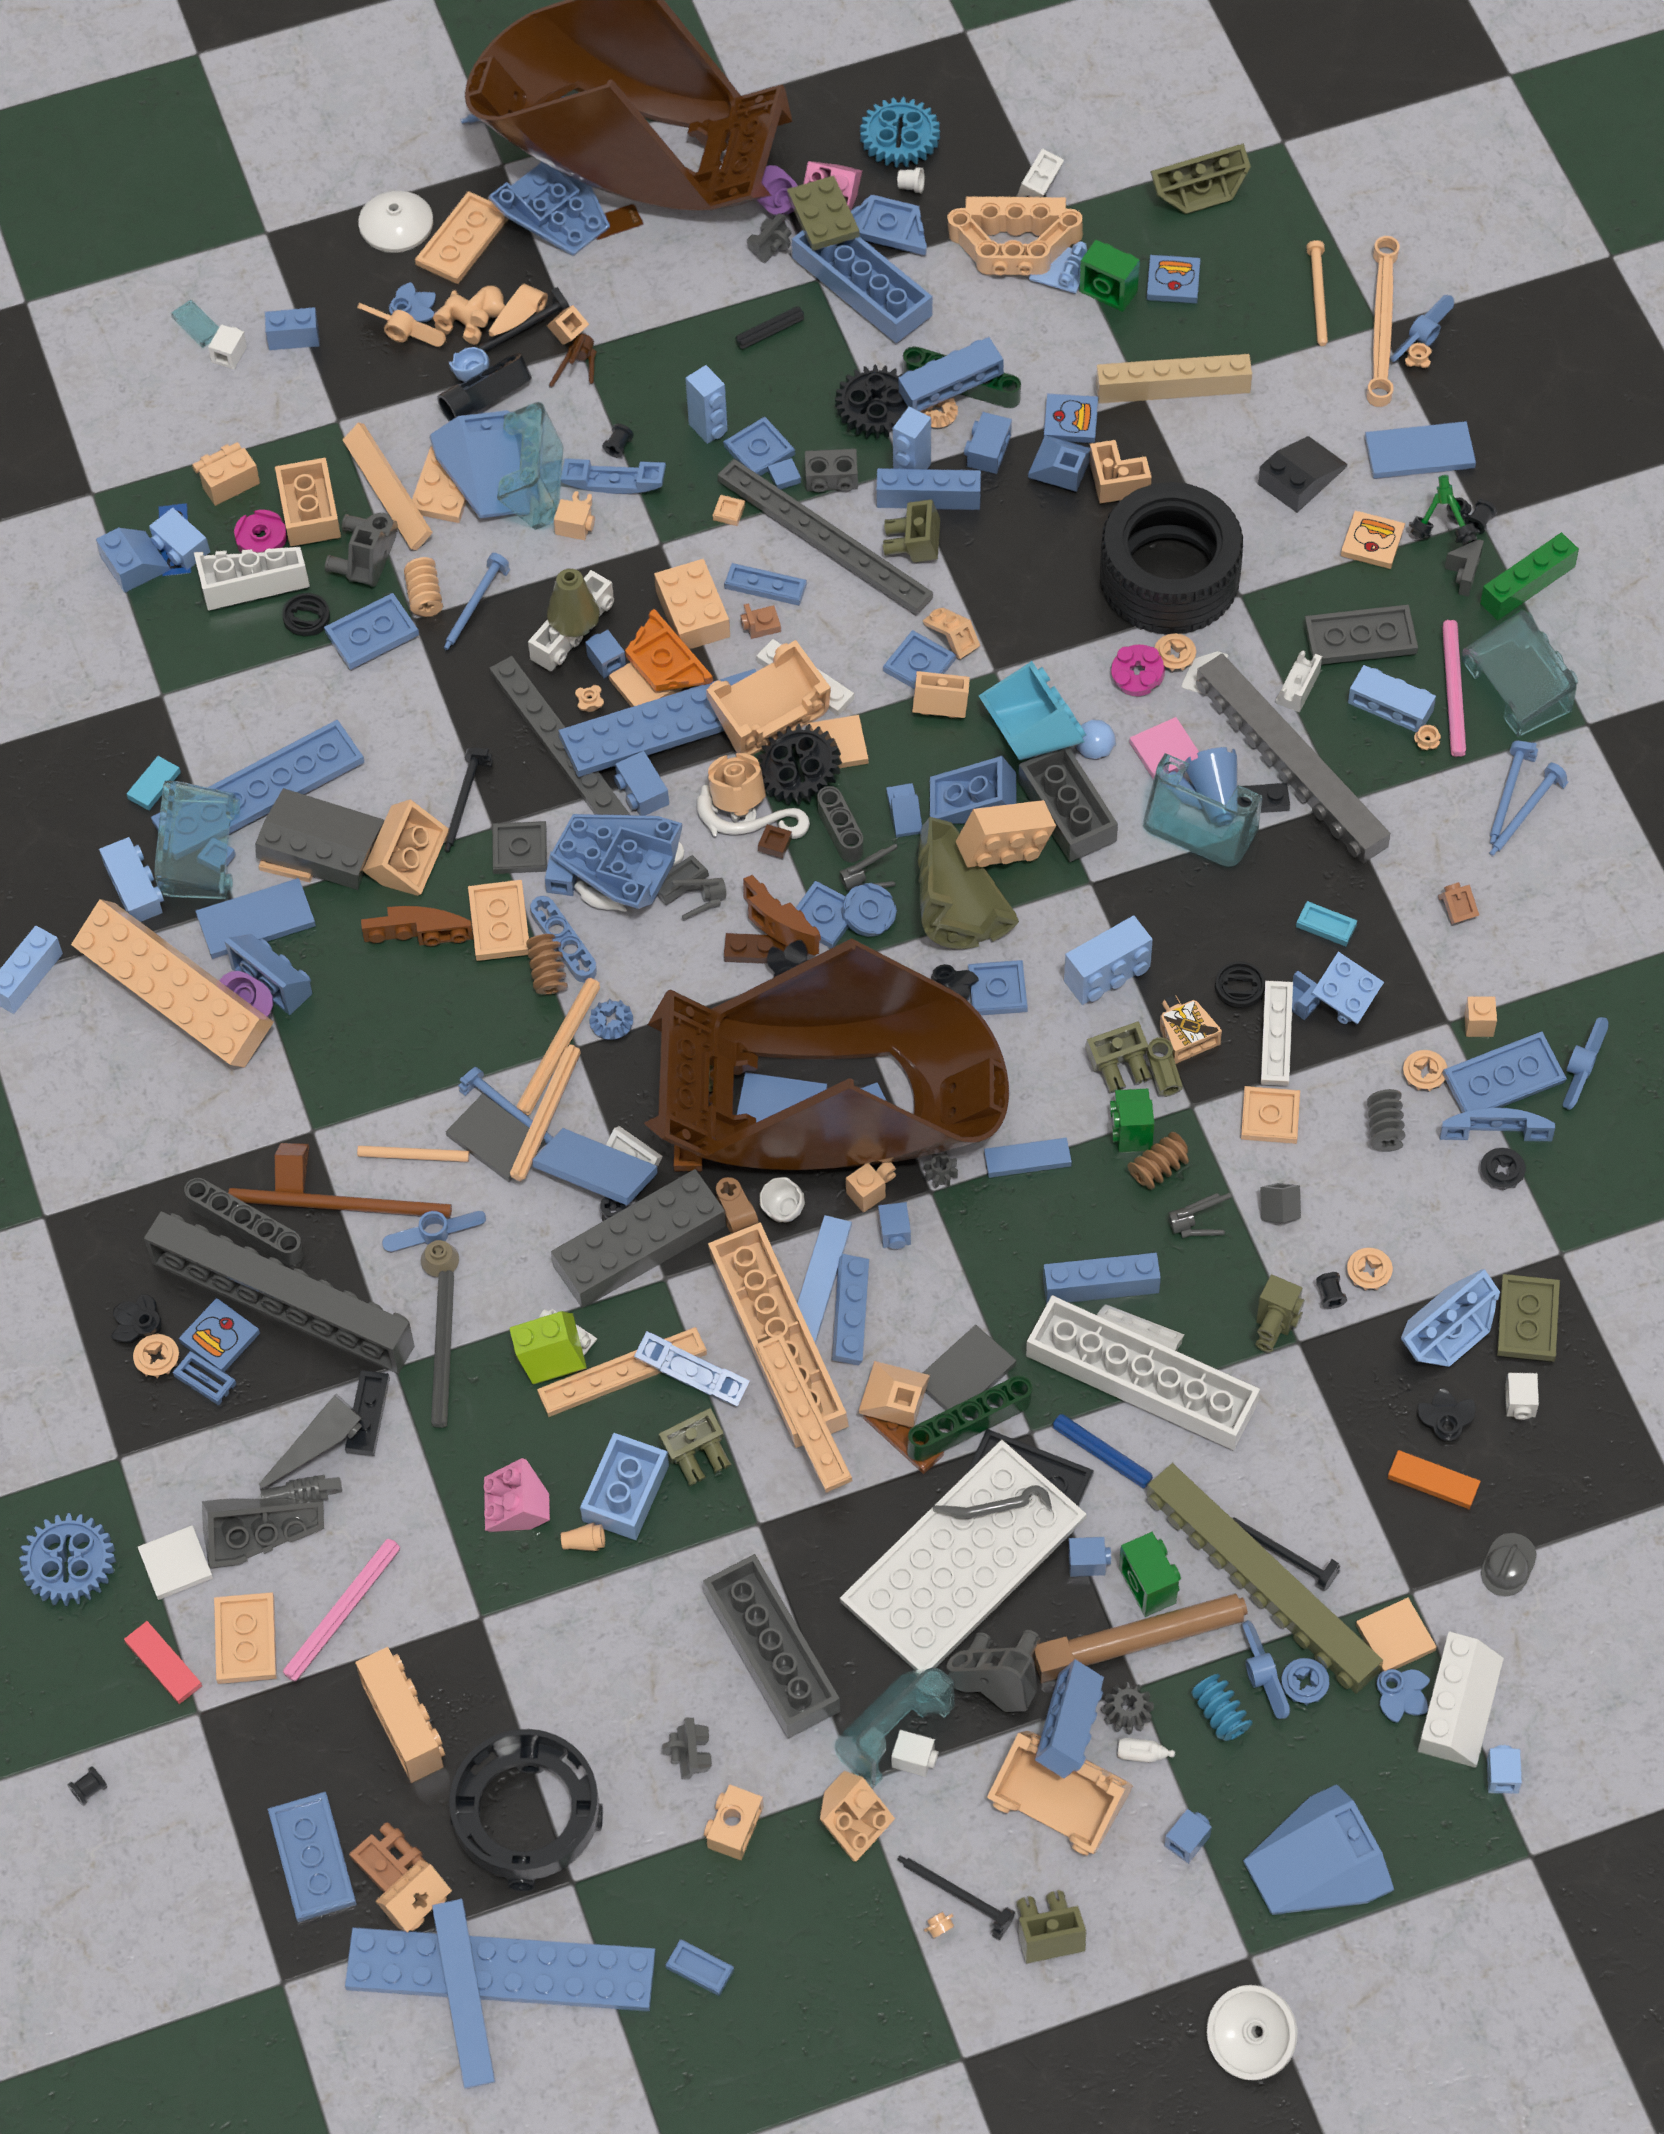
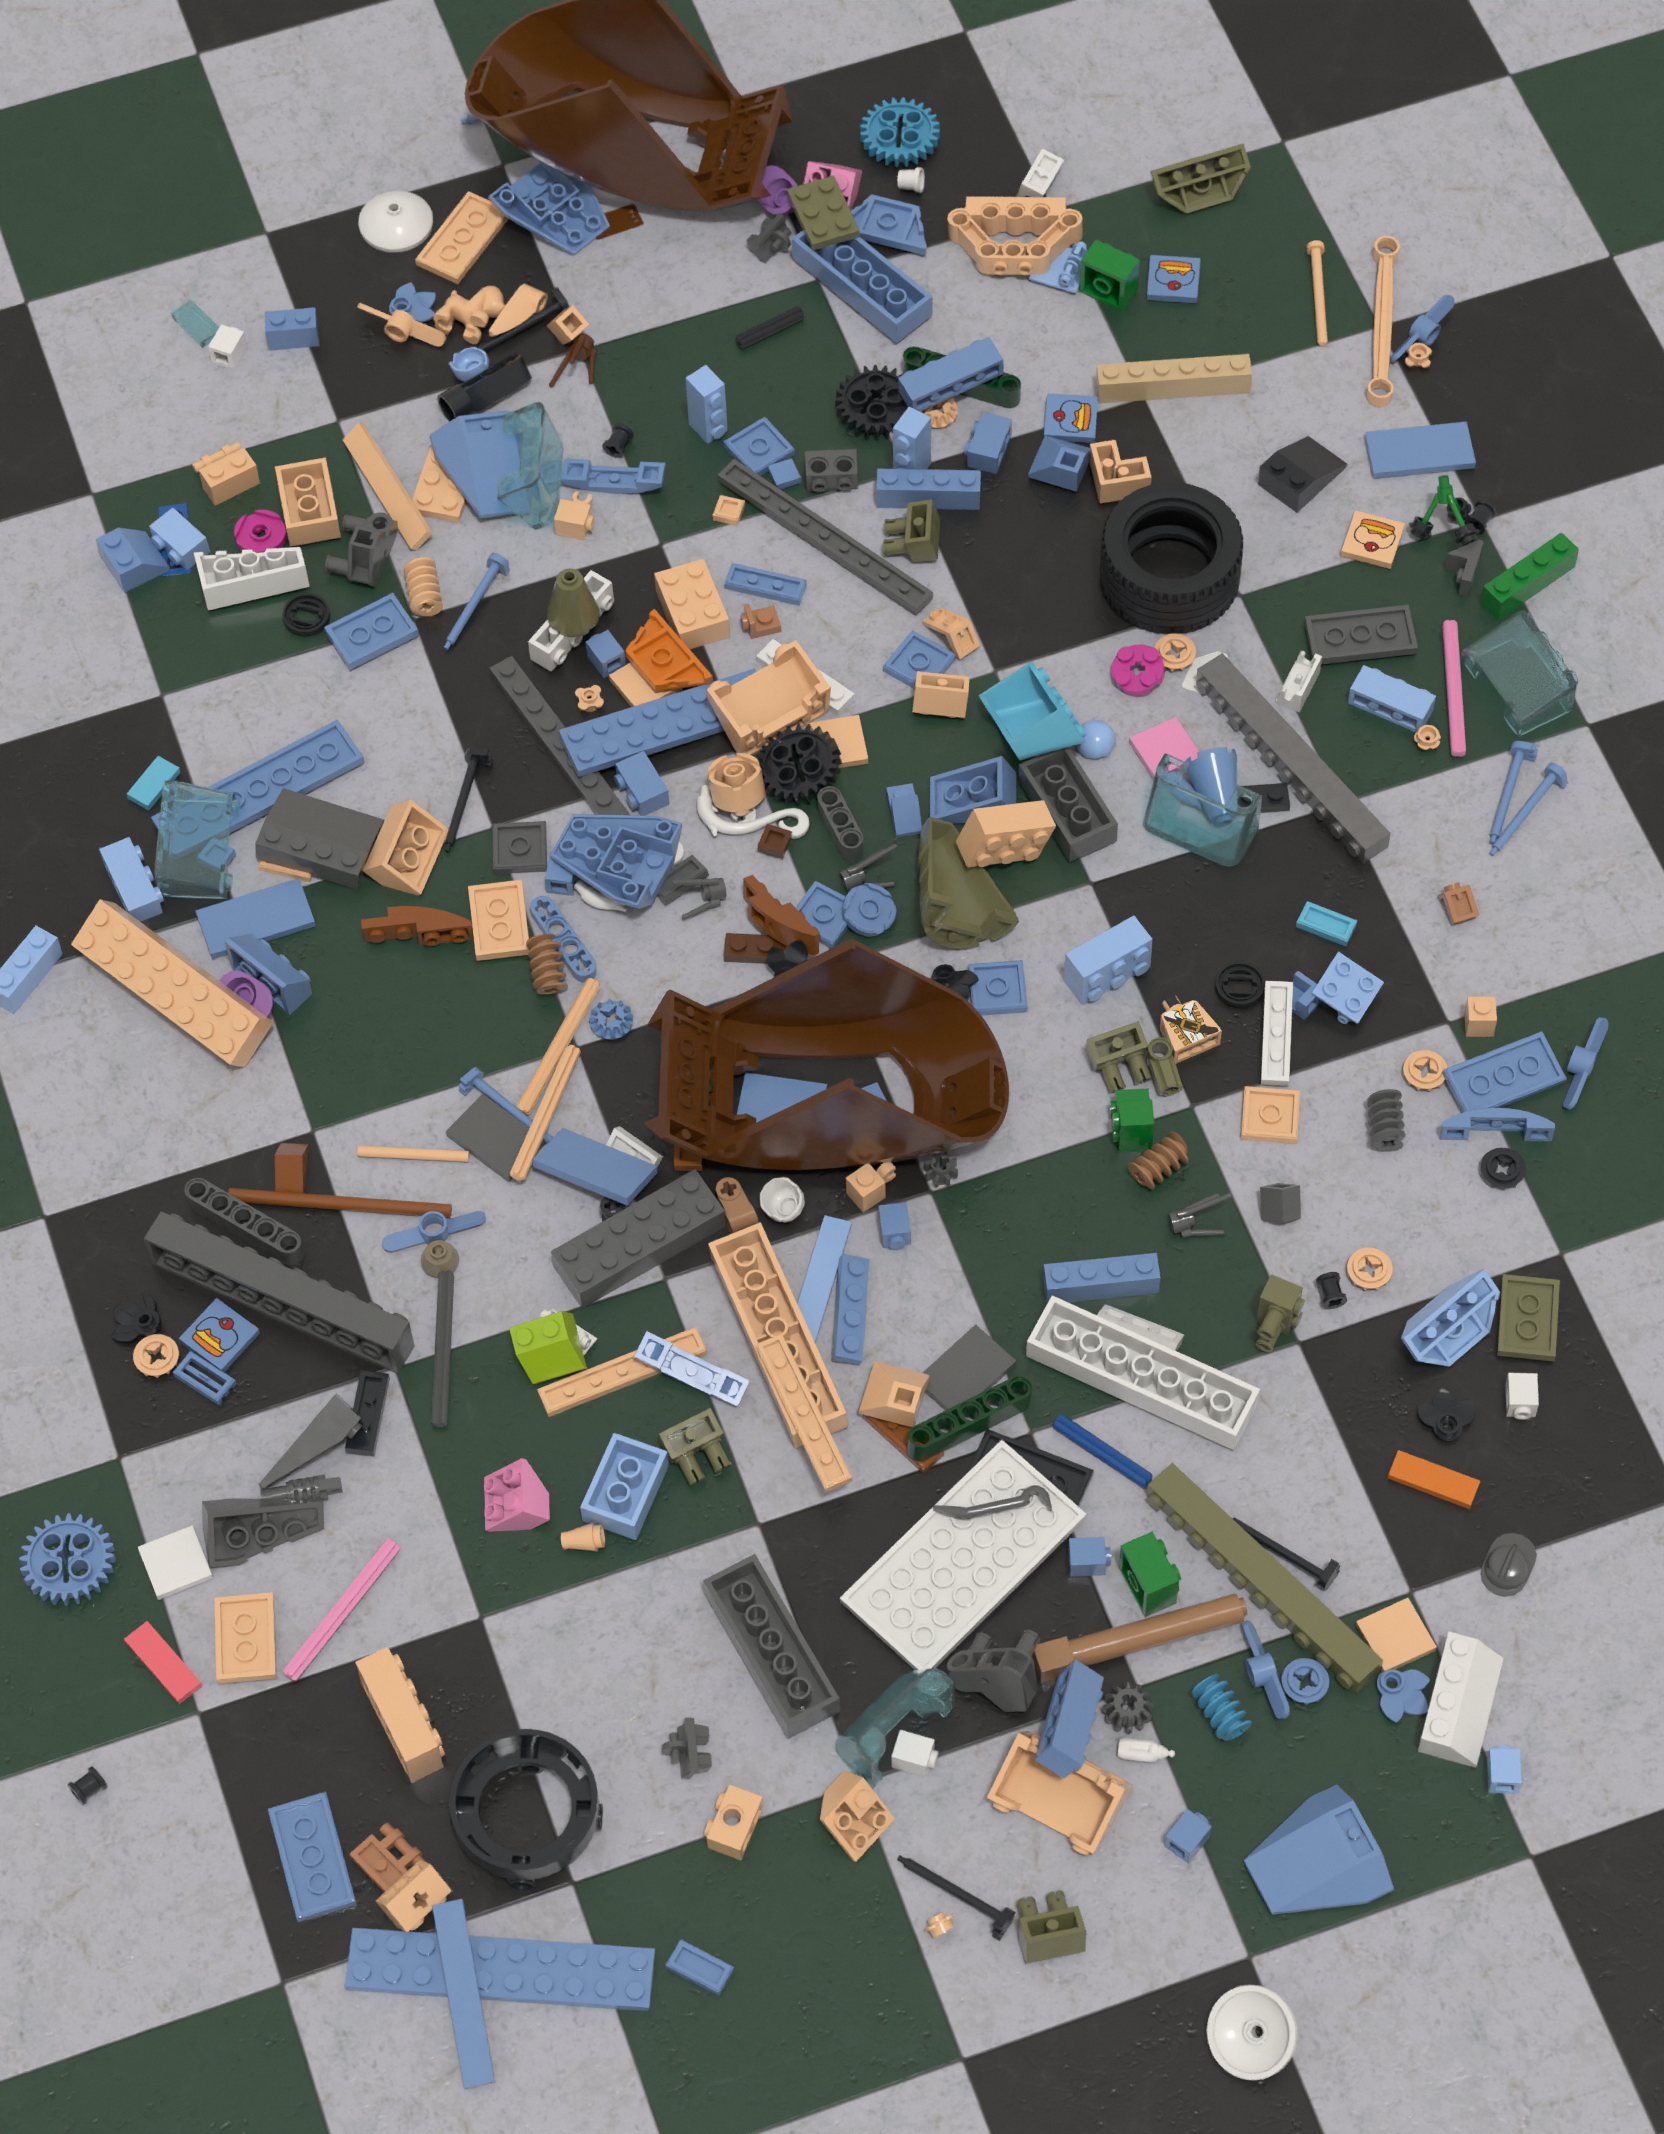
medium blue tile [984,1138,1071,1178] -> none

